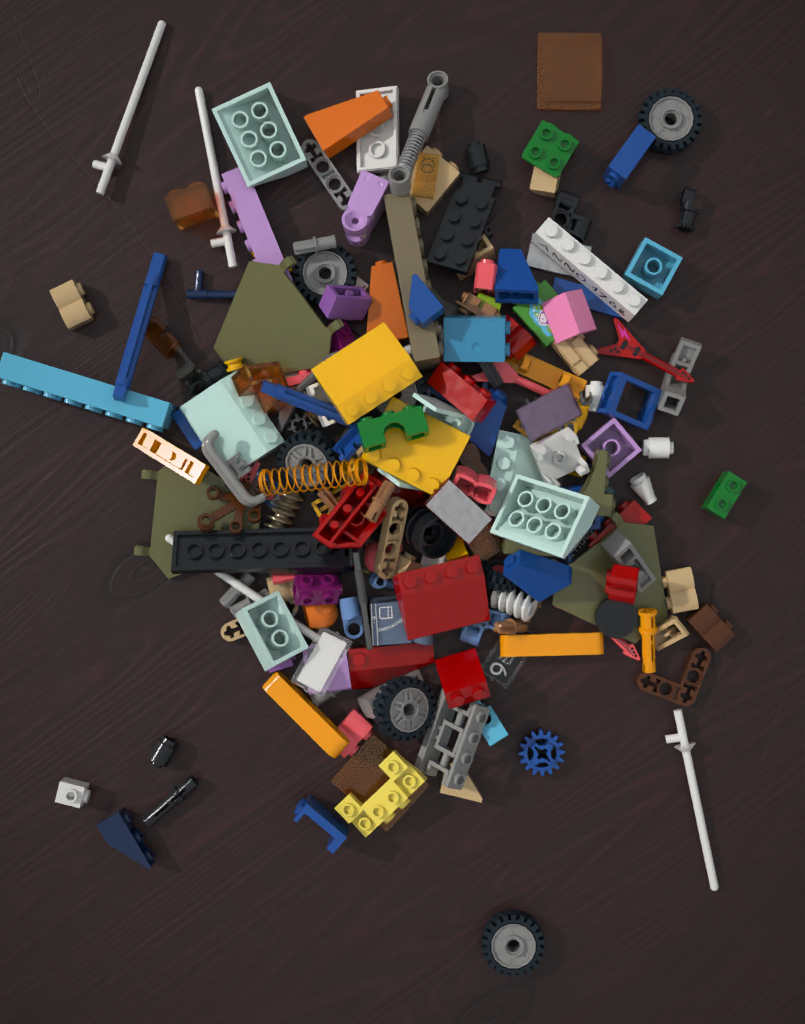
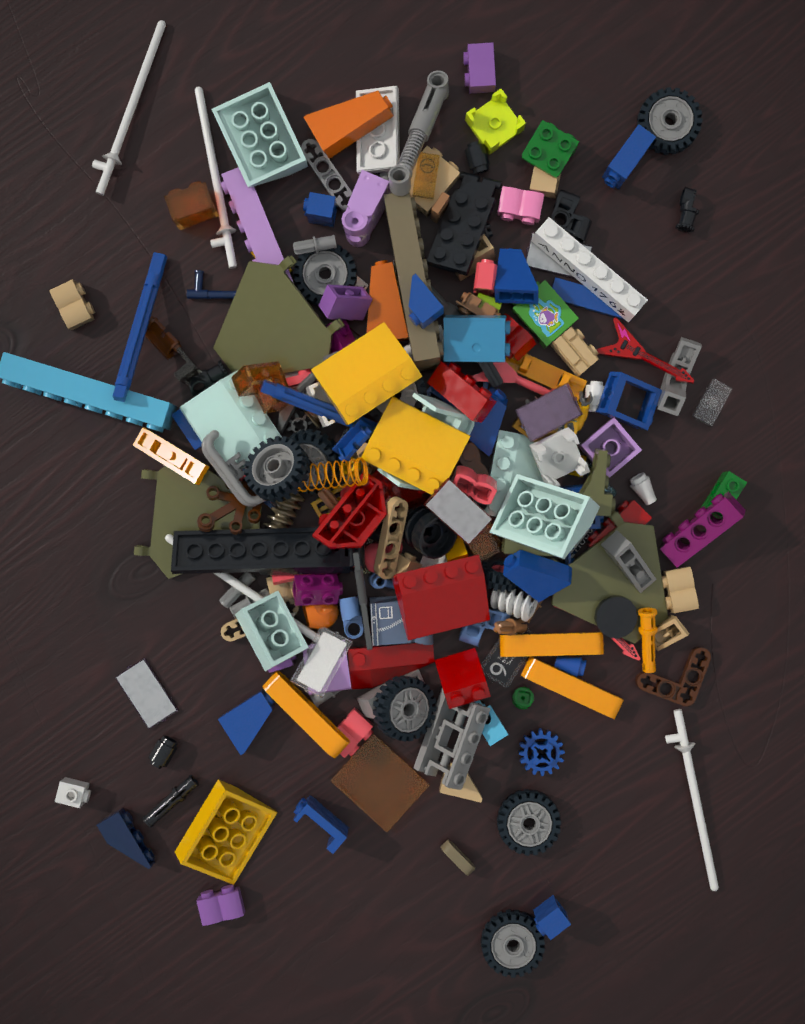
yellow bush [224,357,245,372] -> none
light yellow bracket [334,750,427,838] -> none
green arch [357,405,429,454] -> none
medium nougat axle [364,480,395,524] -> none
clear orange piece [537,32,602,111] -> none
bright pink slope [541,289,597,344] -> none
red brick [605,564,639,605] -> none
medium azure brick [621,237,683,300] -> none
white brick [642,437,674,458] -> none
reddish brown brick [685,603,735,653] -> none
none -> flat silver piece [115,658,178,729]
none -> yellow slope [175,779,278,885]
none -> medium lavender brick [196,885,245,926]
none -> blue slope [218,689,275,755]
none -> wheel [244,436,310,502]
none -> blue brick [303,192,338,227]
none -> medium nougat tile [431,192,450,223]
none -> dark tan beam [440,839,476,876]
none -> medium lavender brick [463,43,496,94]
none -> neon yellow panel [465,89,526,155]
none -> bright pink brick [497,186,544,225]
none -> wheel [497,789,561,856]
none -> green tile [512,687,534,710]
none -> light orange beam [521,656,624,719]
none -> blue brick [533,895,571,940]
none -> blue cone [554,656,587,677]
none -> magenta brick [660,491,746,568]
none -> clear plate [692,379,732,427]

